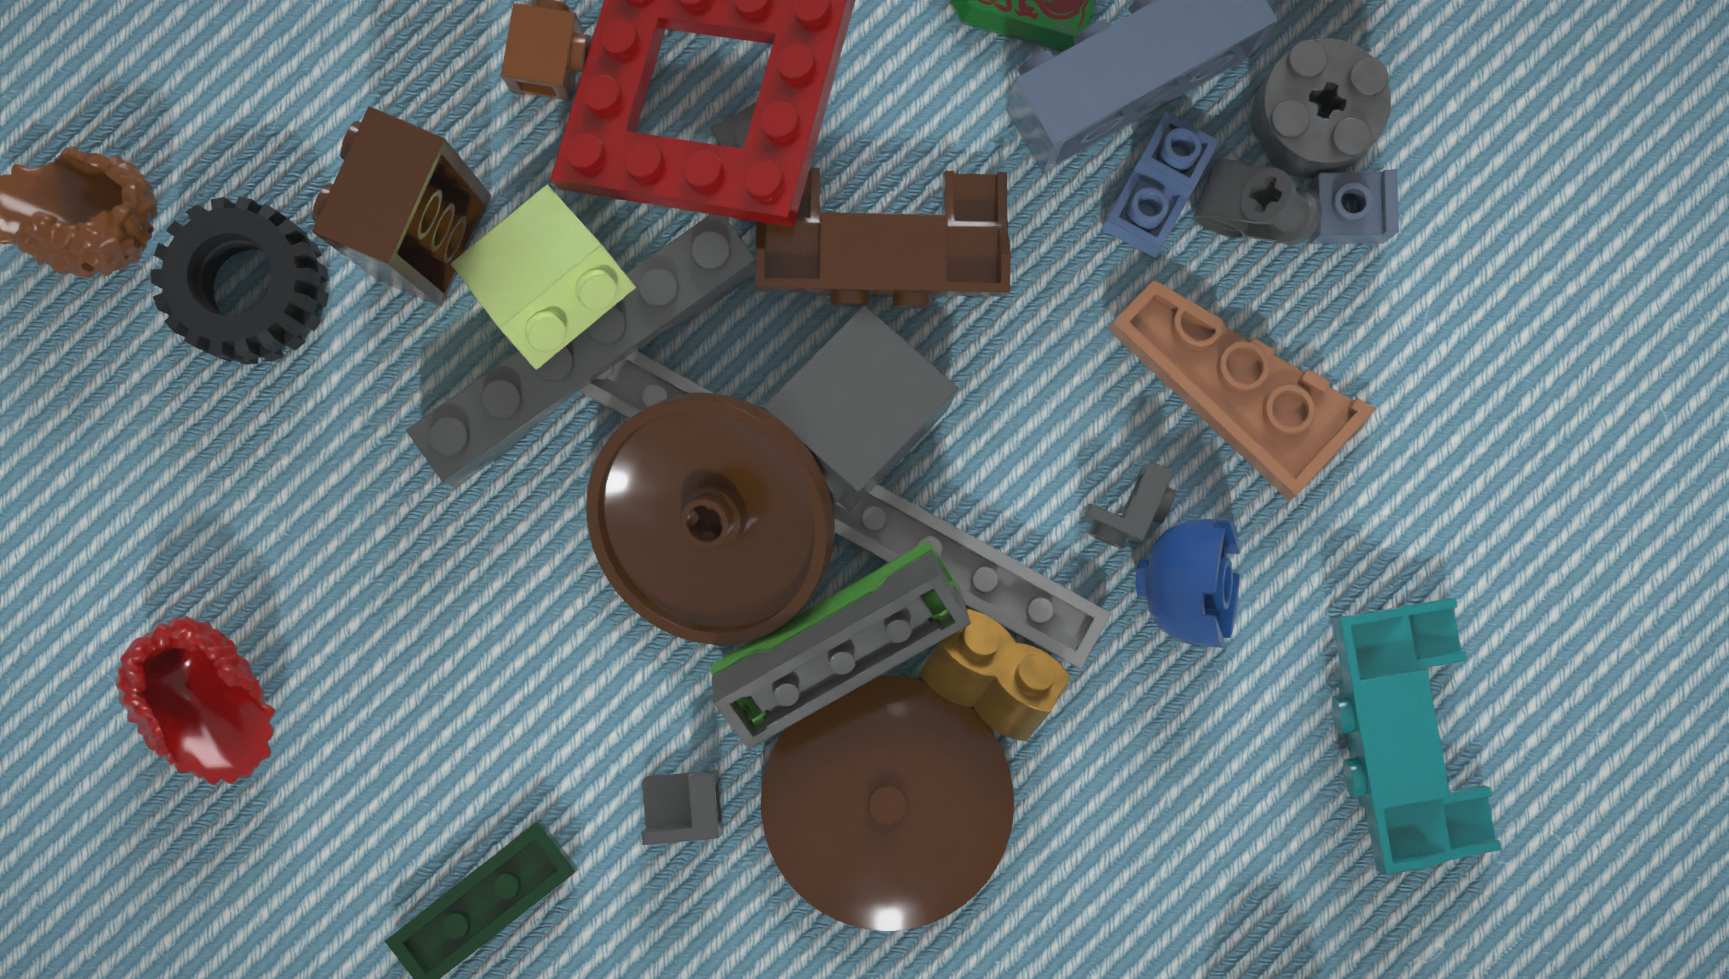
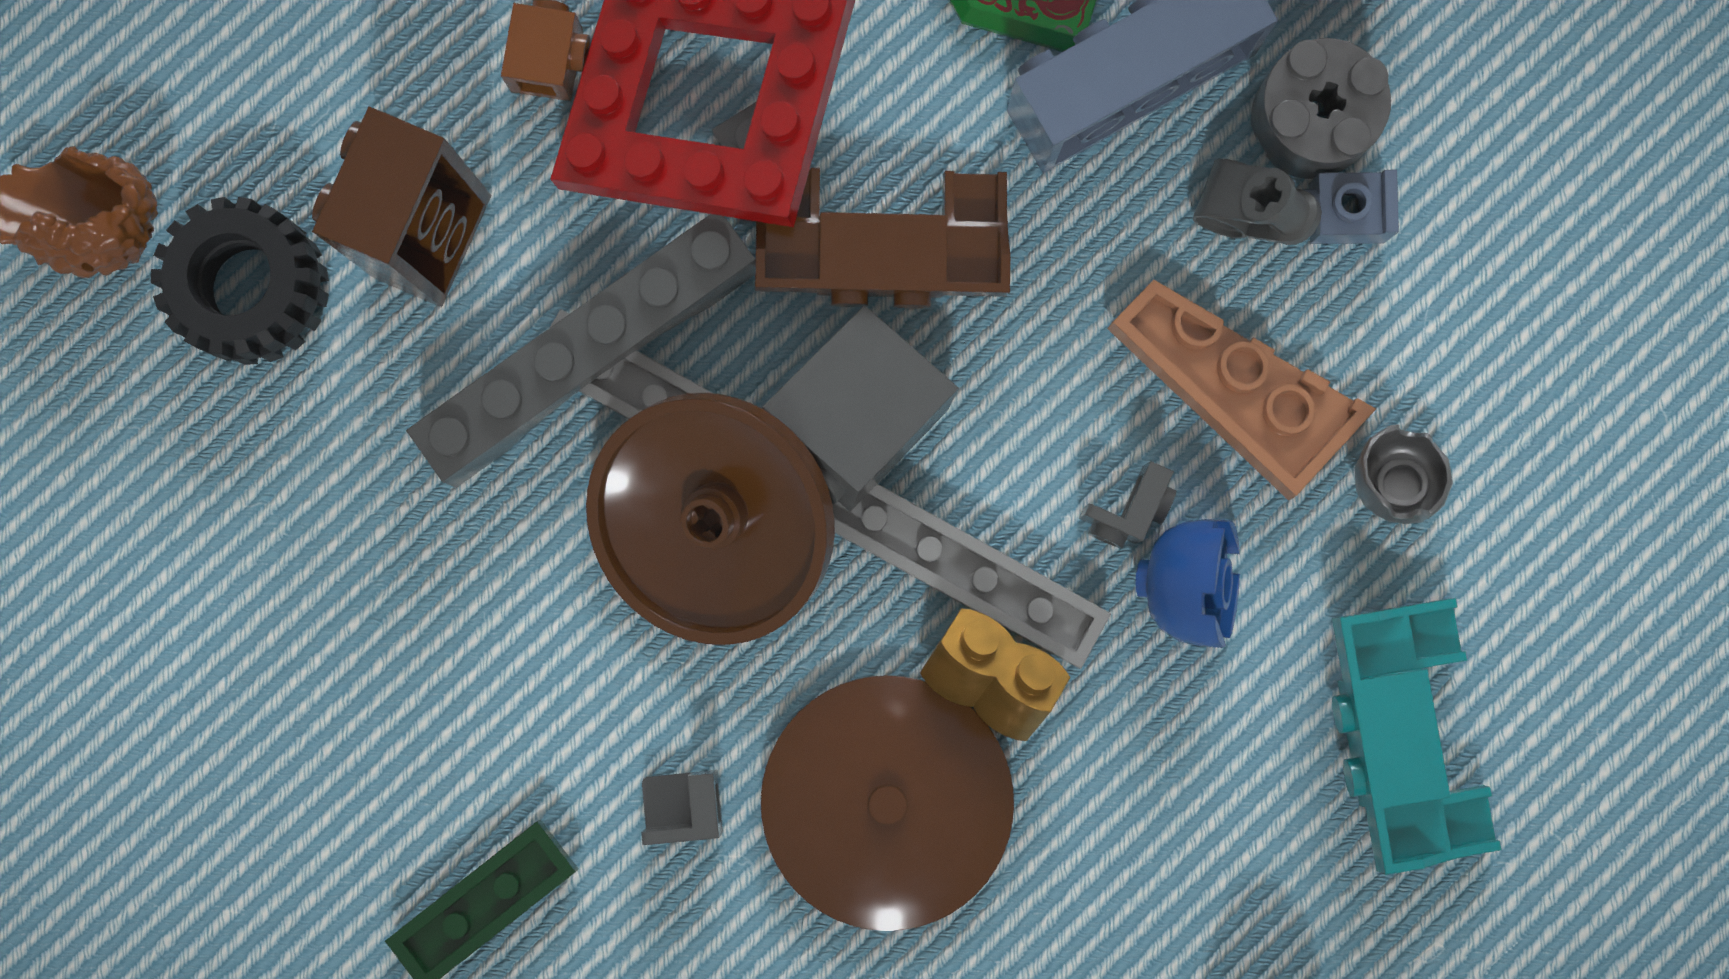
red piece [115,616,276,785] -> none
yellowish green brick [451,184,636,370] -> none
dark grey piece [711,540,971,749] -> none
medium blue slope [1101,112,1220,258] -> none
none -> flat silver hair [1354,424,1453,524]

